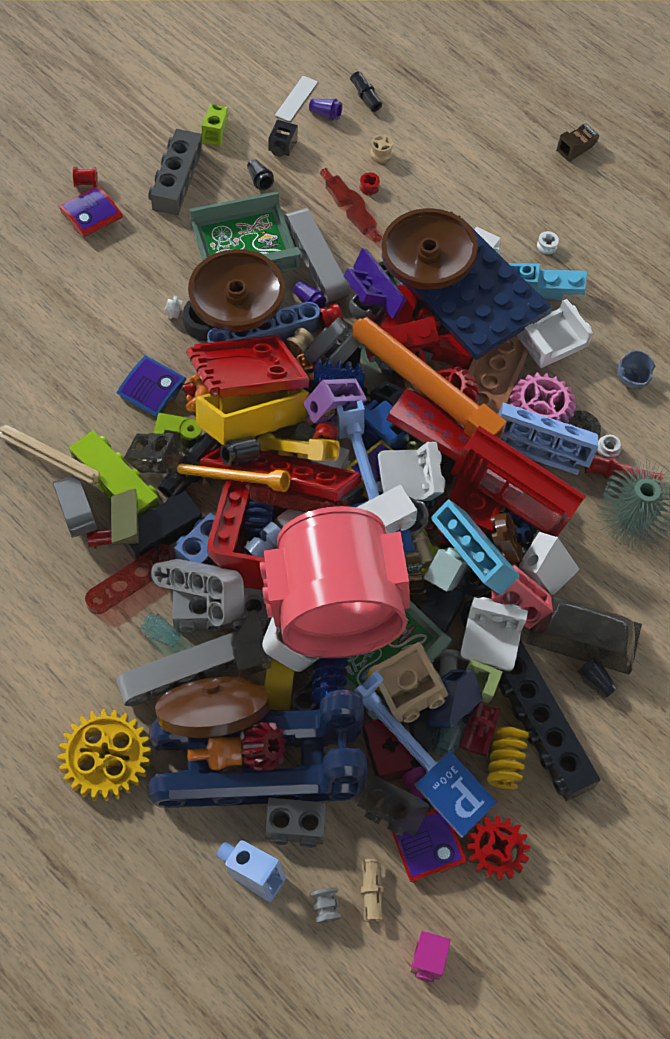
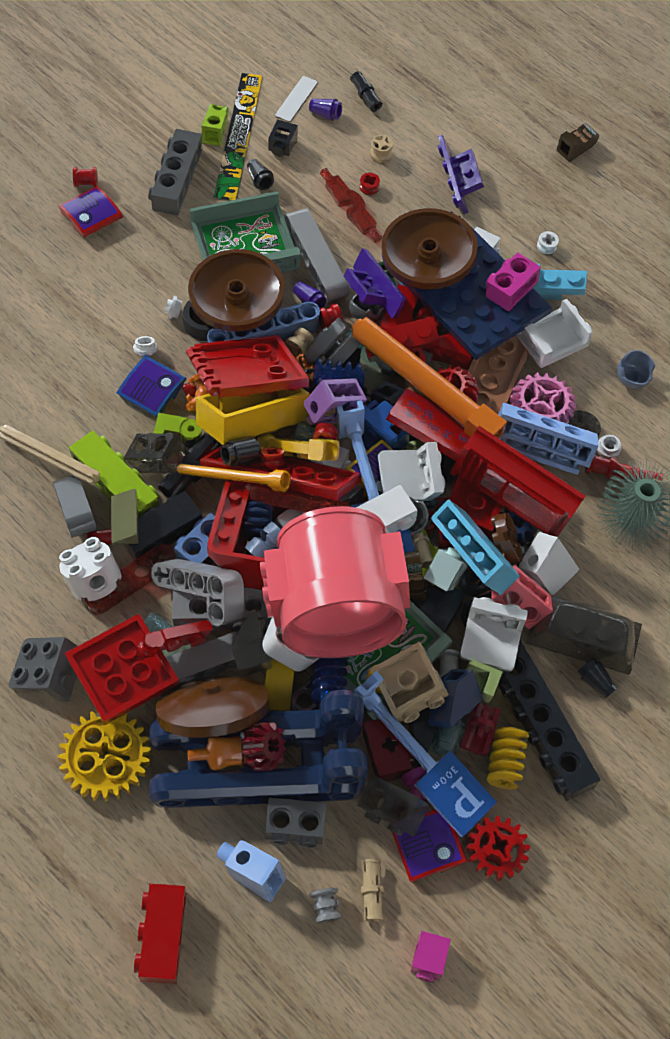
none -> dark grey bracket [9,637,77,701]
none -> white brick [59,537,122,601]
none -> red plate [65,614,180,725]
none -> white plate [133,336,158,357]
none -> red brick [134,883,187,984]
none -> red hinge [136,620,213,659]
none -> sticker [214,73,262,200]
none -> red bush [261,447,284,468]
none -> bracket [437,135,484,214]
none -> dark pink brick [486,252,541,312]

